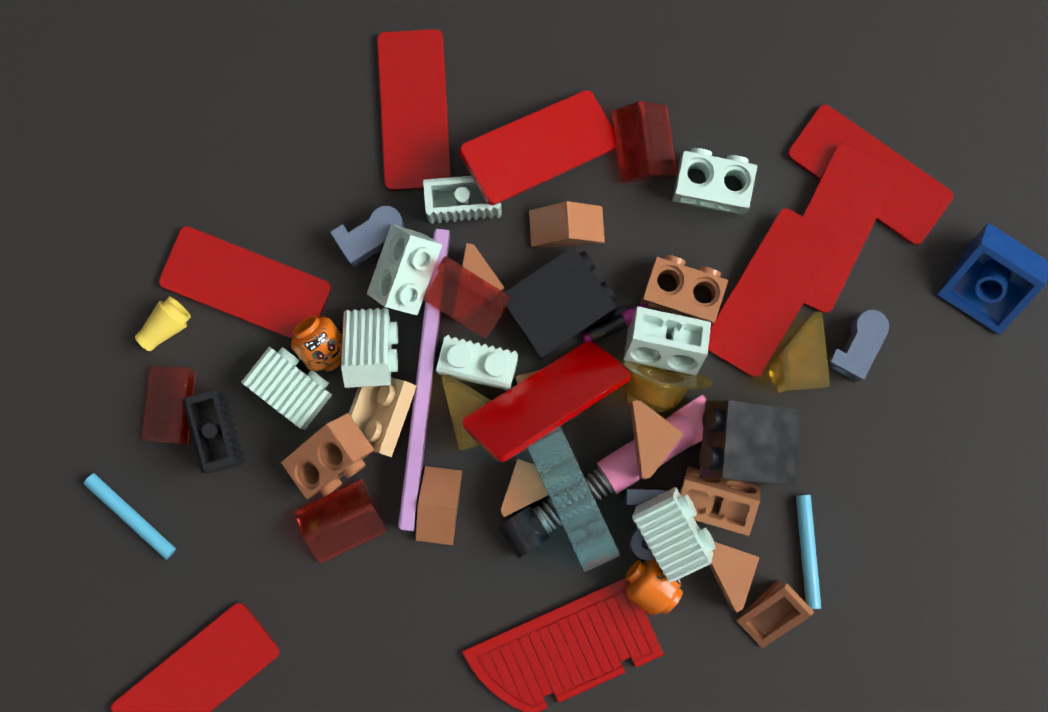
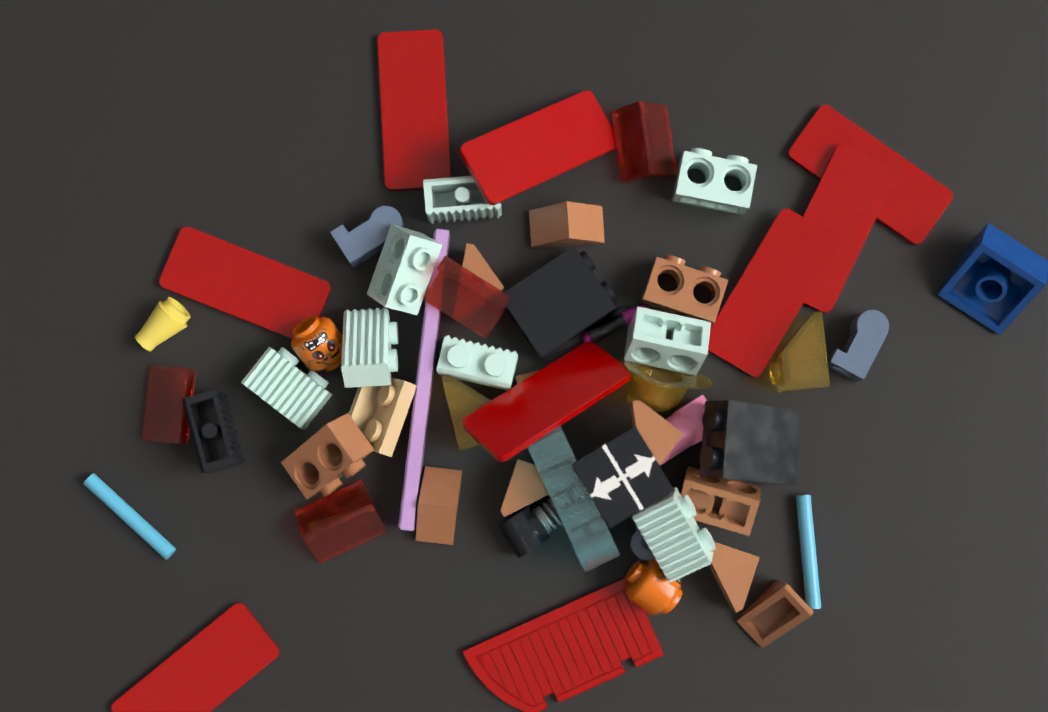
none -> black sticker [572,426,674,528]

